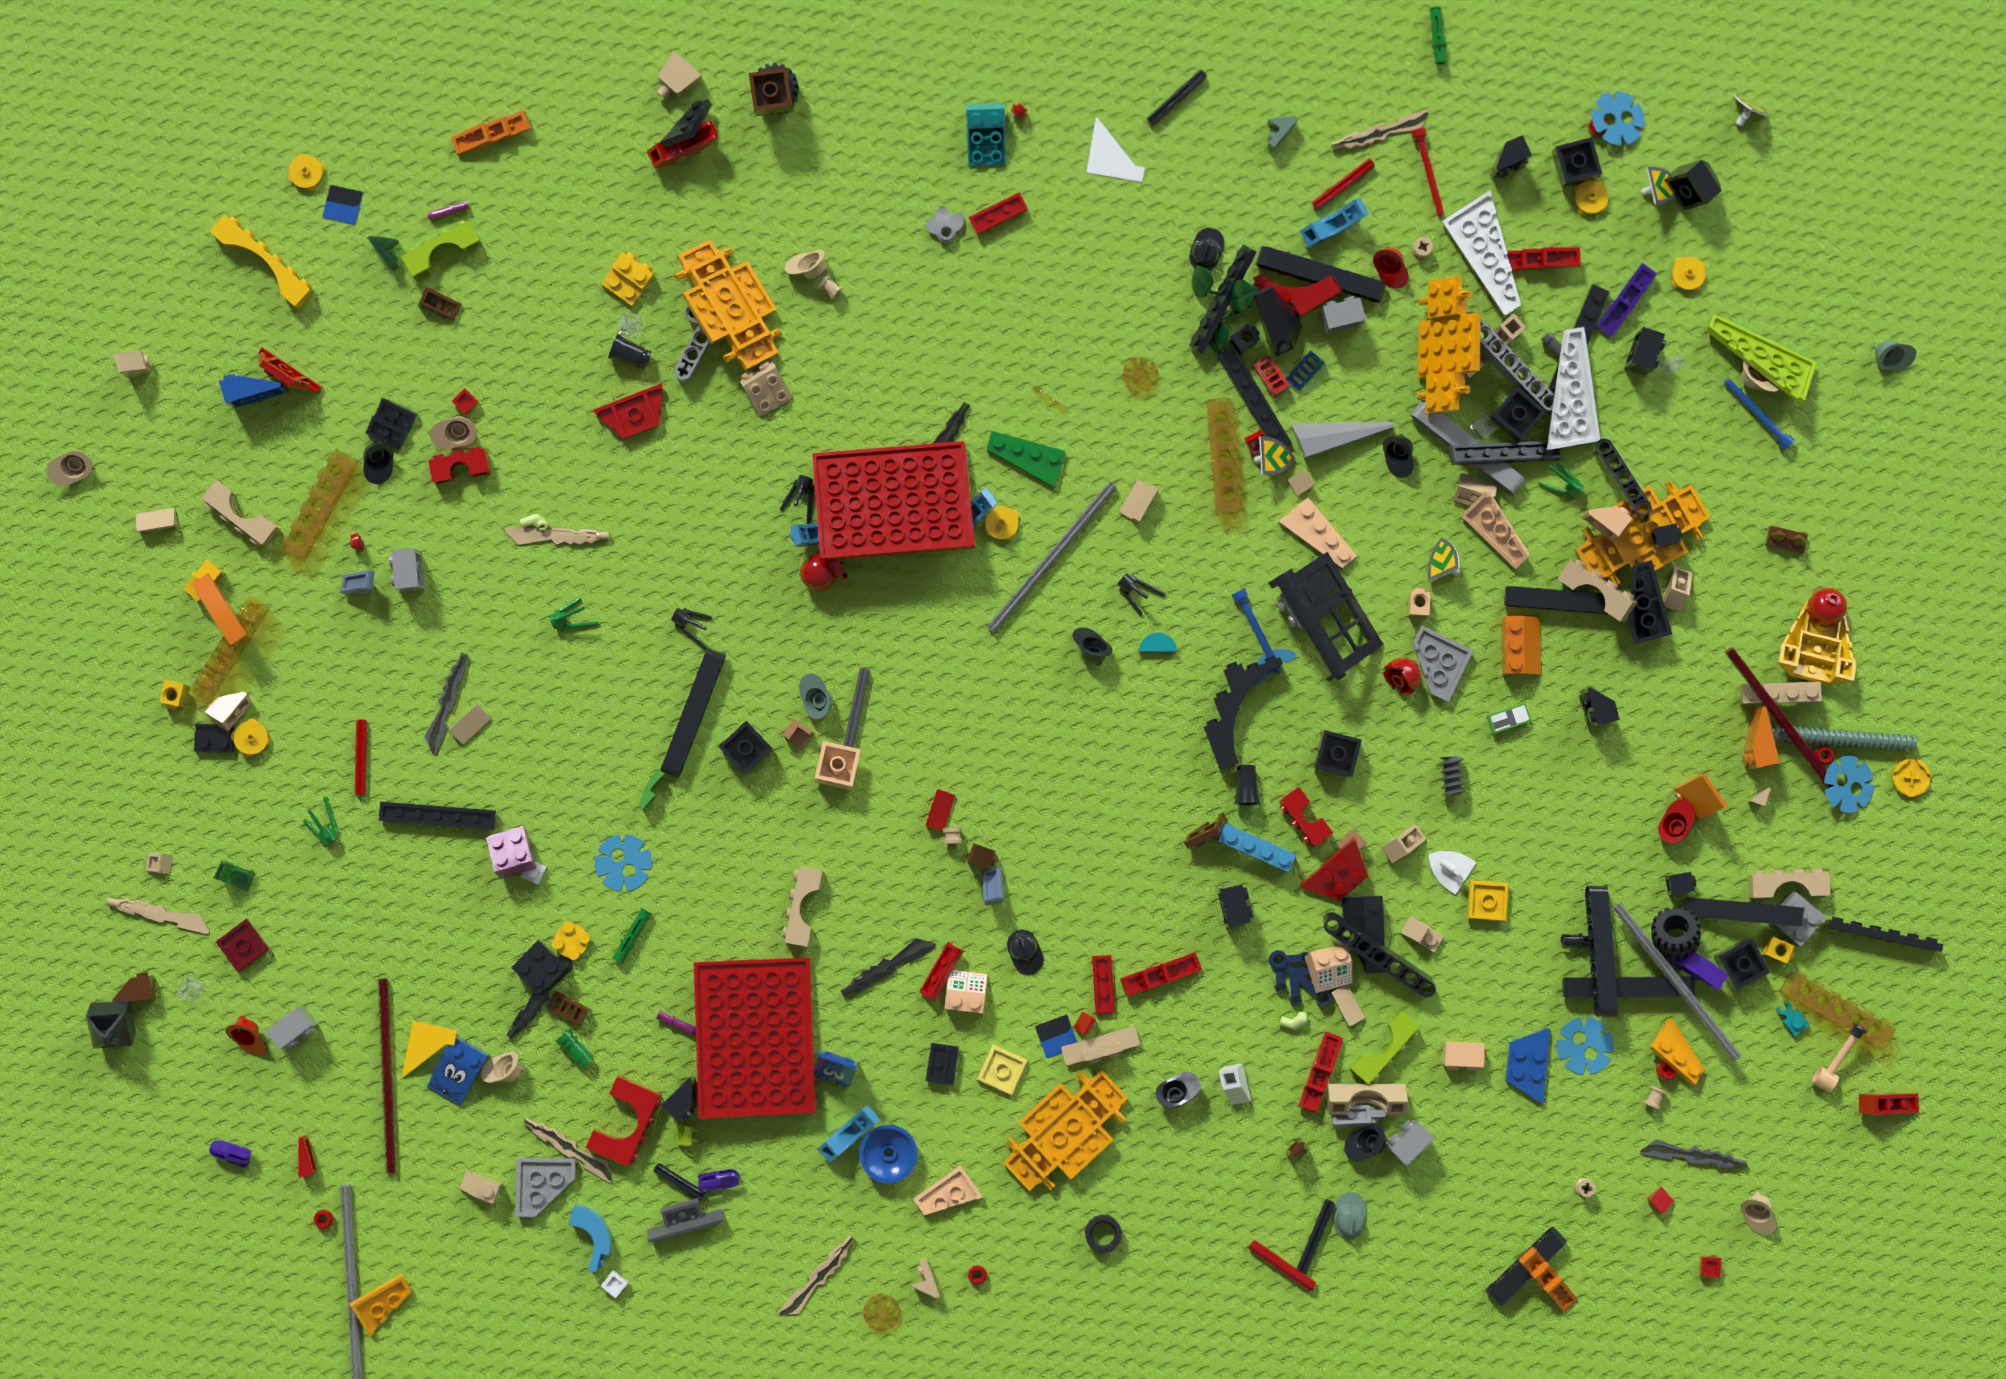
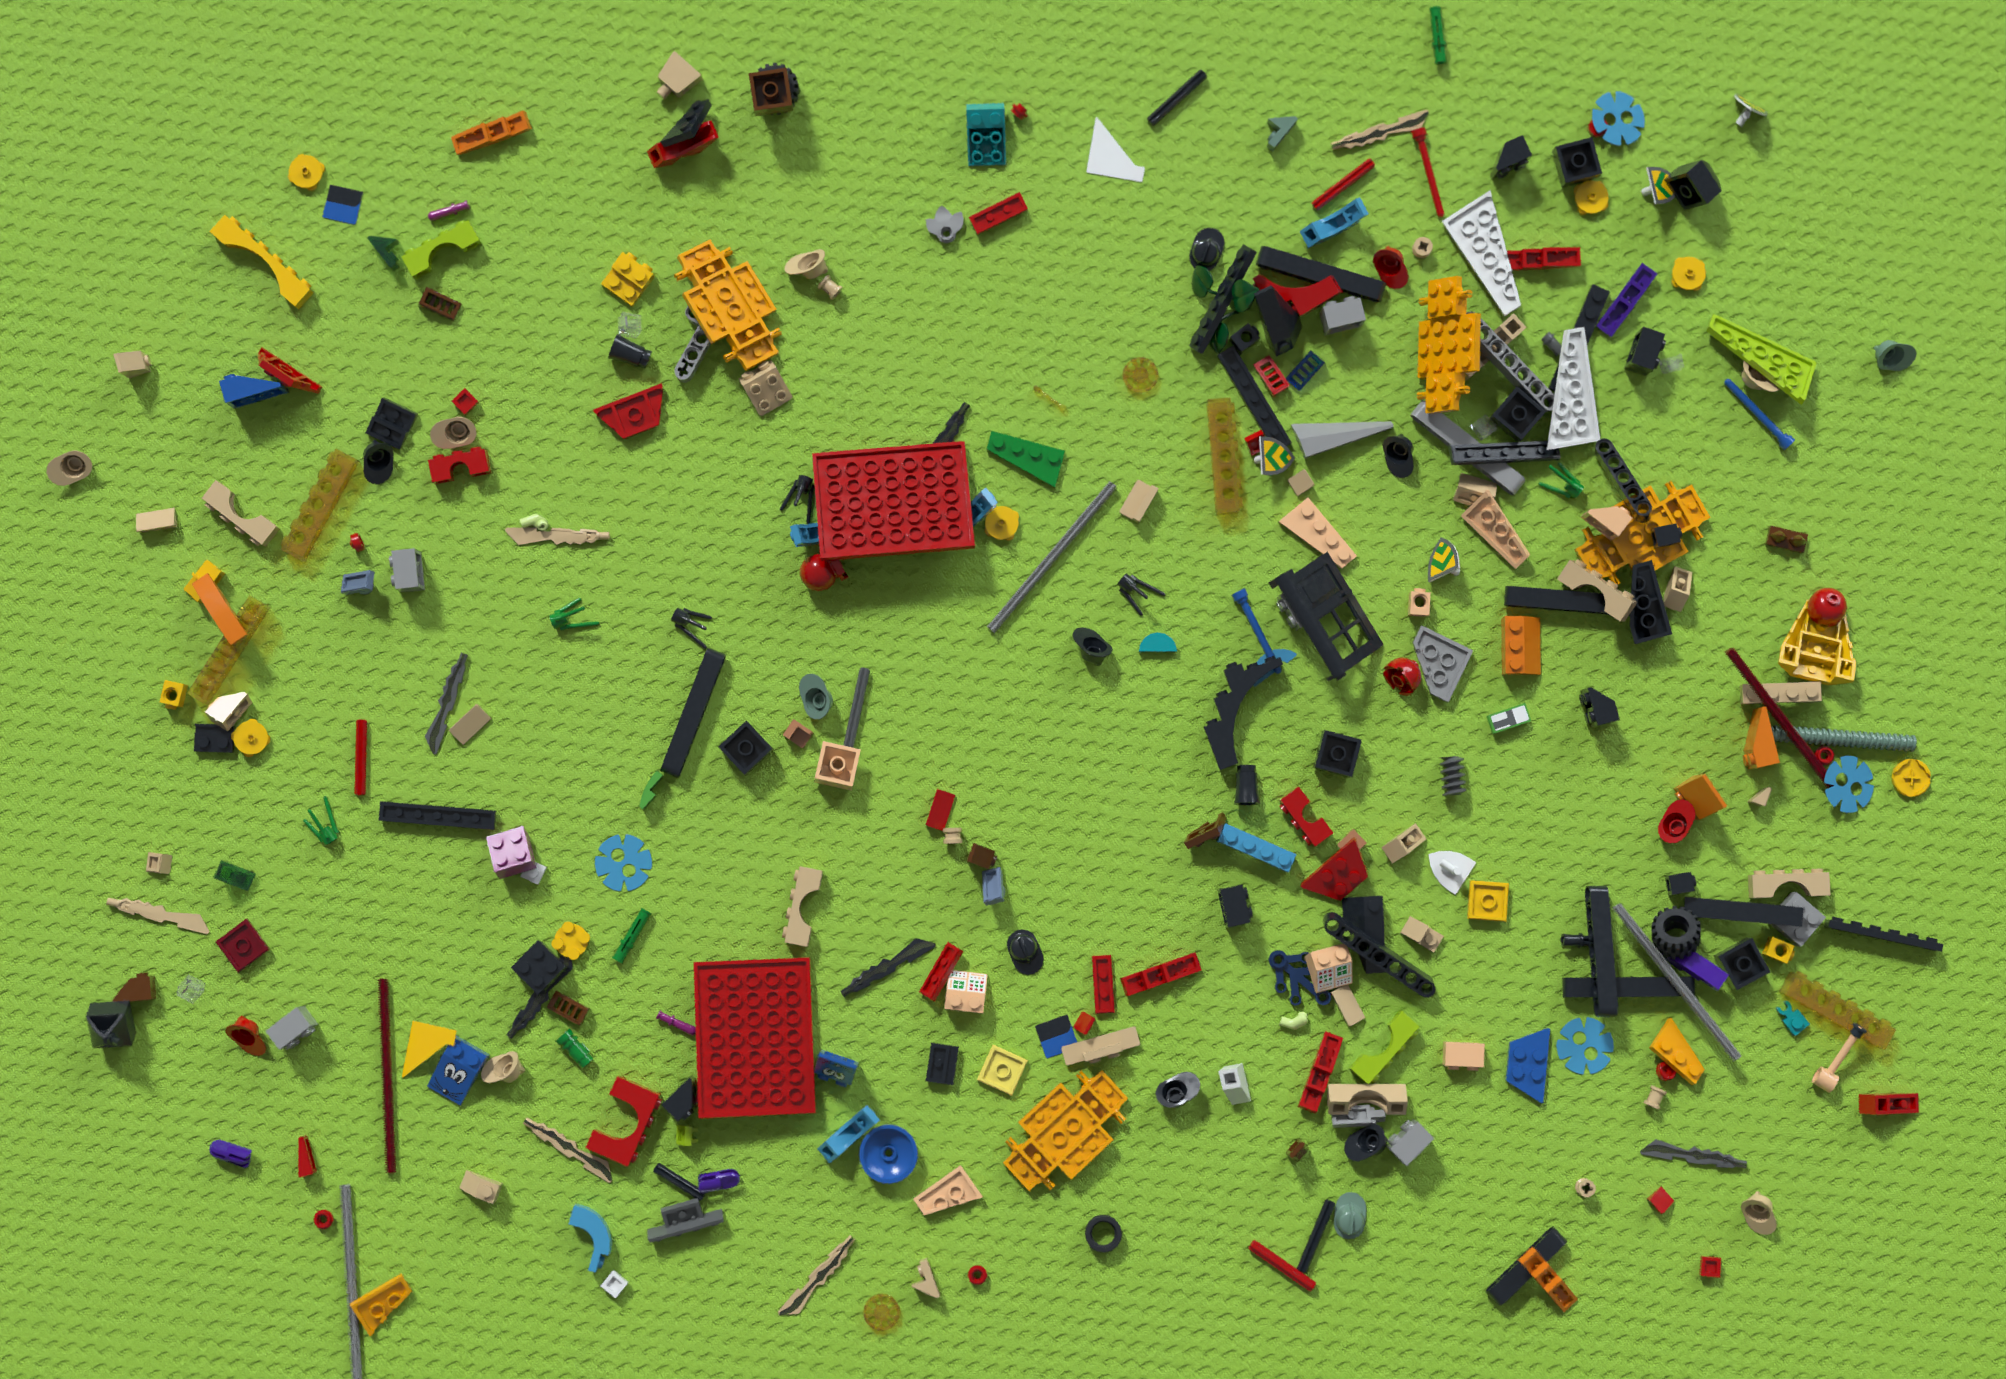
light grey plate [516,1157,576,1217] -> none

